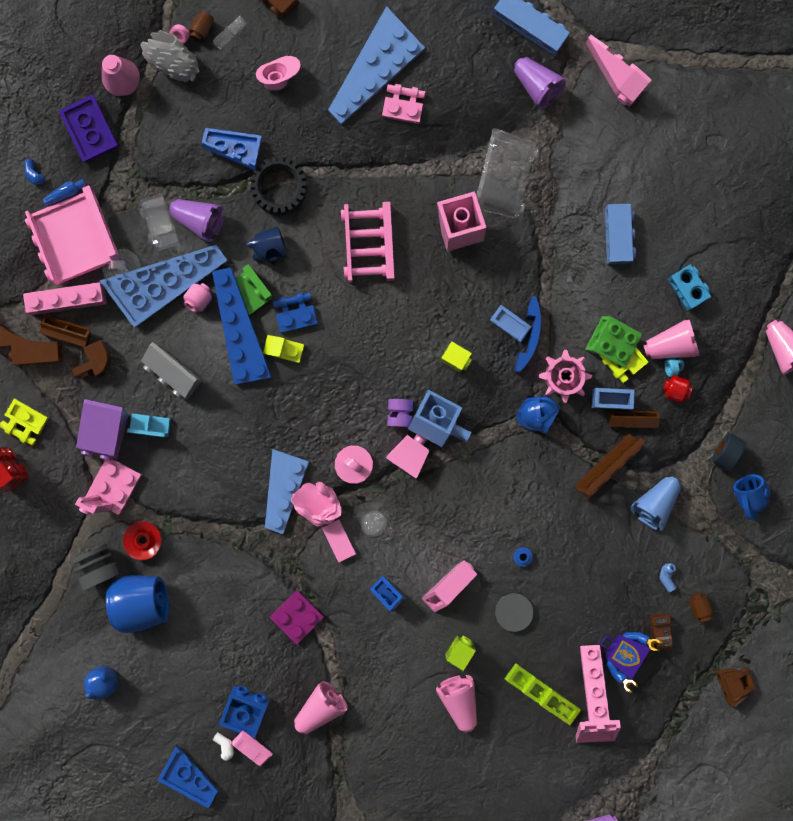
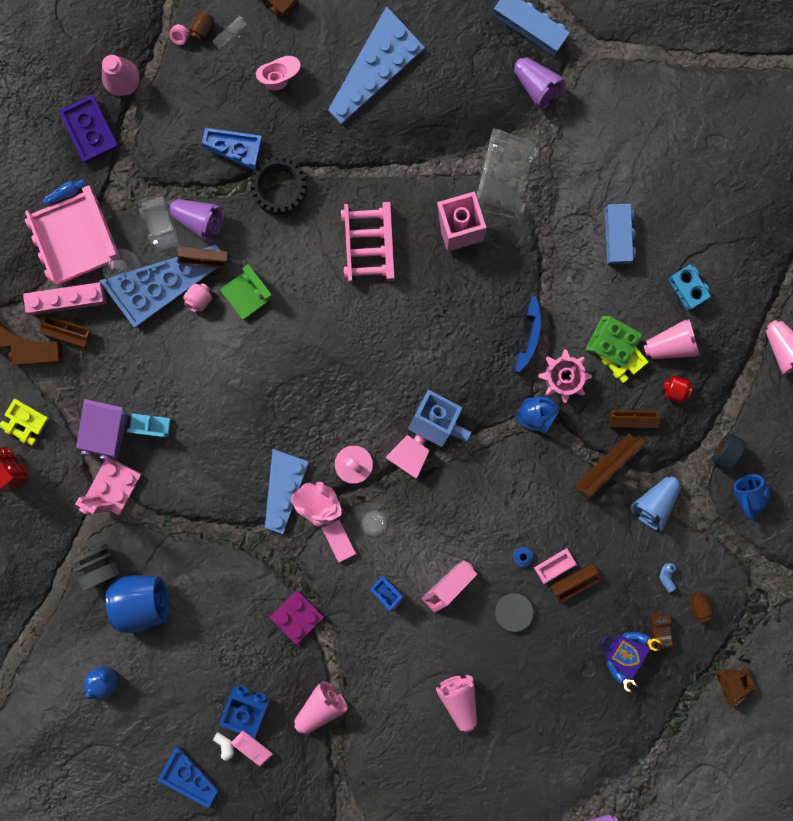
blue arm [24,159,45,185] -> none
reddish brown brick [72,340,111,379] -> none
red dish [123,521,162,560] -> none
light grey head [141,30,200,82] -> none
light grey slope [141,342,203,399] -> none
blue wing [212,268,272,384] -> none
dark blue piece [246,227,288,262] -> none
neon yellow slope [263,335,305,363] -> none
blue plate [273,292,318,333] -> none
bright pink plate [382,84,425,124] -> none
medium lavender wheel [387,399,413,427] -> none
neon yellow brick [440,341,472,372] -> none
lime brick [445,635,476,671] -> none
medium blue tile [489,305,532,342] -> none
lime slope [505,663,581,725] -> none
bright pink bracket [575,645,621,743] -> none
bright pink wedge [586,35,651,107] -> none
medium blue brick [591,388,634,410] -> none
medium azure tile [664,358,684,377] -> none
none -> reddish brown piece [178,247,228,269]
none -> bright pink tile [534,548,577,584]
none -> reddish brown piece [550,563,602,603]

